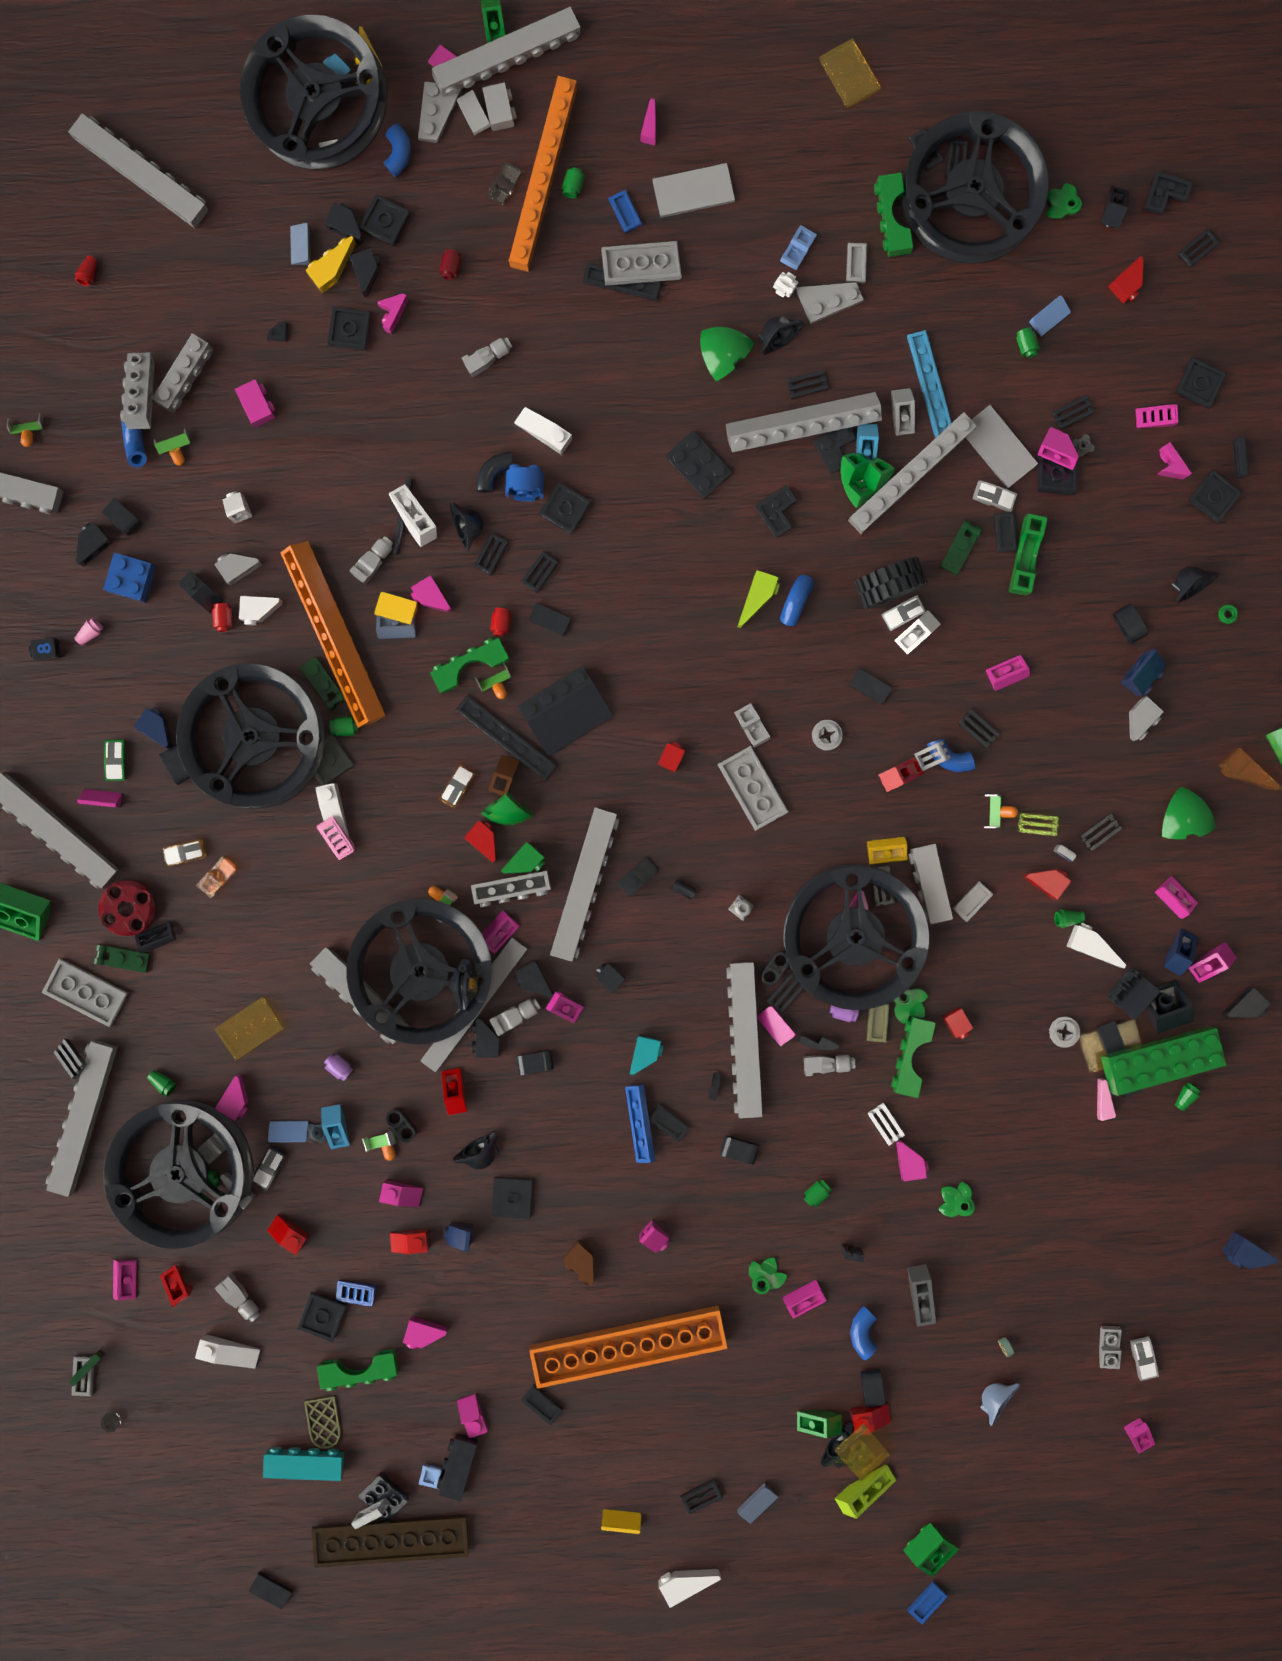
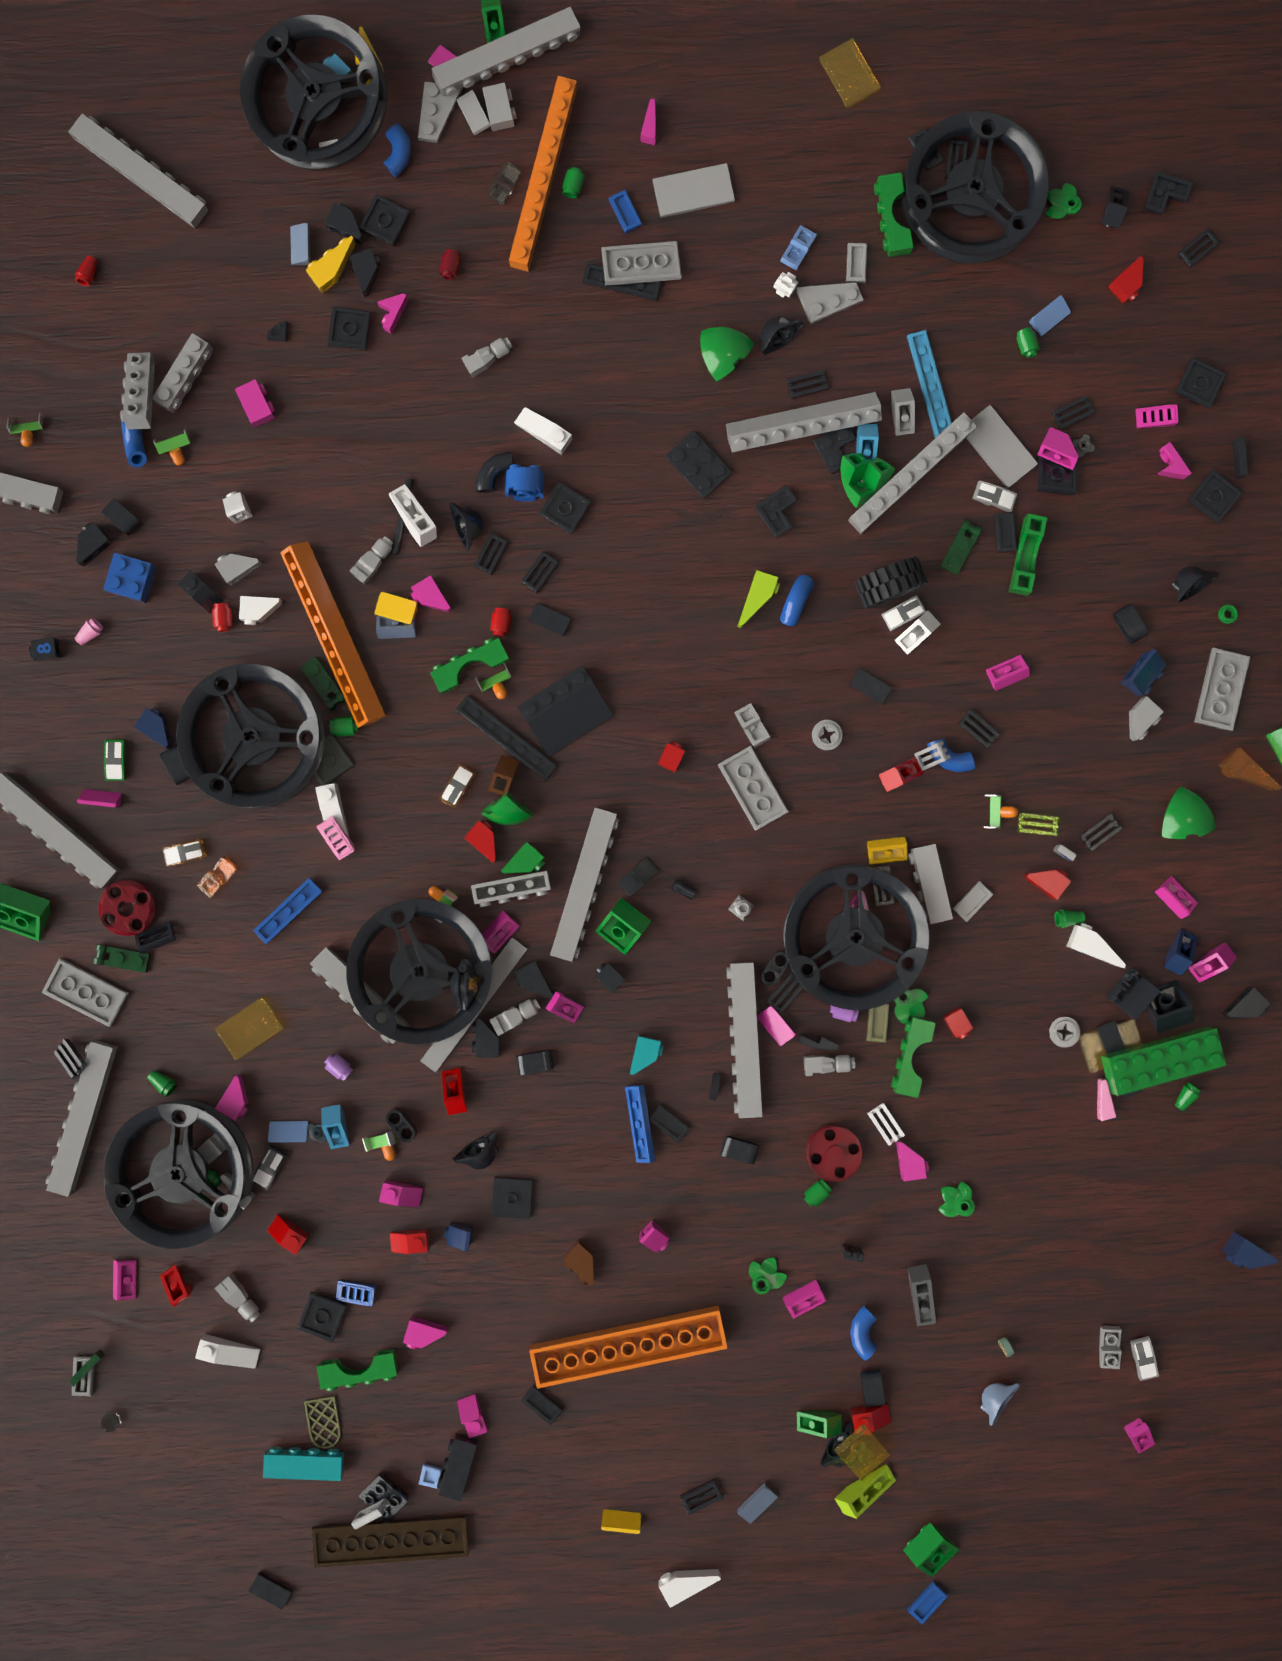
none -> blue plate [253,878,323,944]
none -> green slope [595,898,651,955]
none -> dark red piece [806,1124,863,1181]
none -> light grey tile [1194,648,1250,731]

